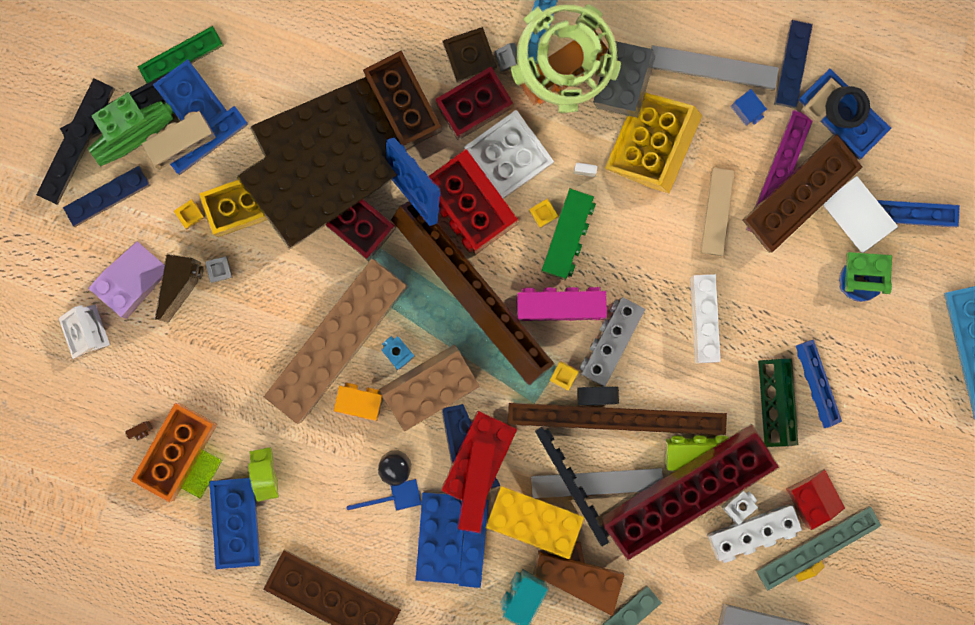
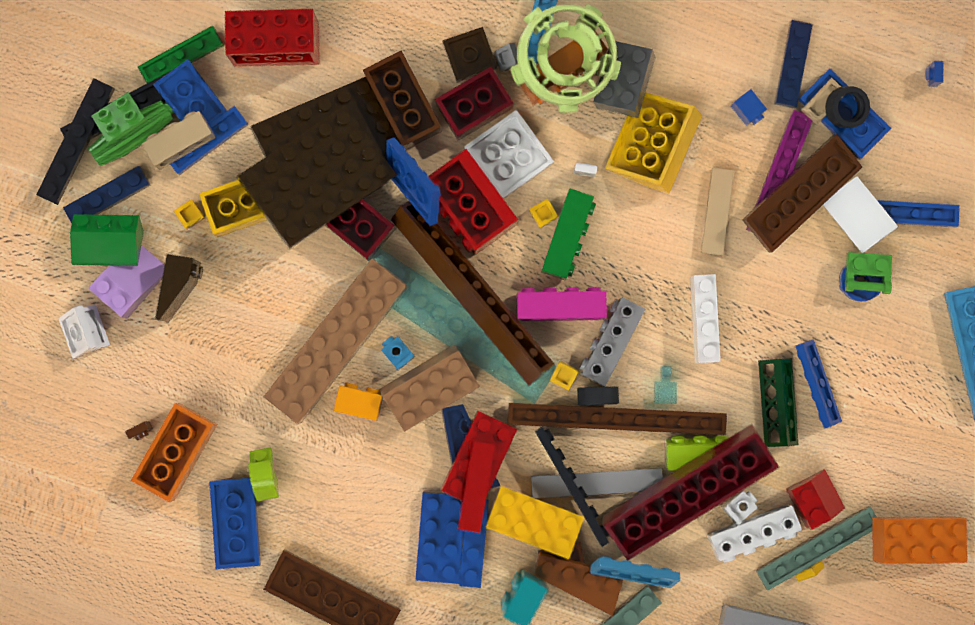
clear neon green tile [181,450,223,499] -> none
light grey plate [205,256,233,283] -> none
blue piece [346,479,422,511] -> none
black hair [378,450,412,486] -> none
light grey tile [651,45,779,90] -> none
none -> green slope [70,214,144,266]
none -> red brick [225,9,320,67]
none -> dark azure plate [590,556,680,588]
none -> clear light blue plate [654,366,677,404]
none -> orange brick [872,516,967,564]
none -> blue plate [925,61,943,87]

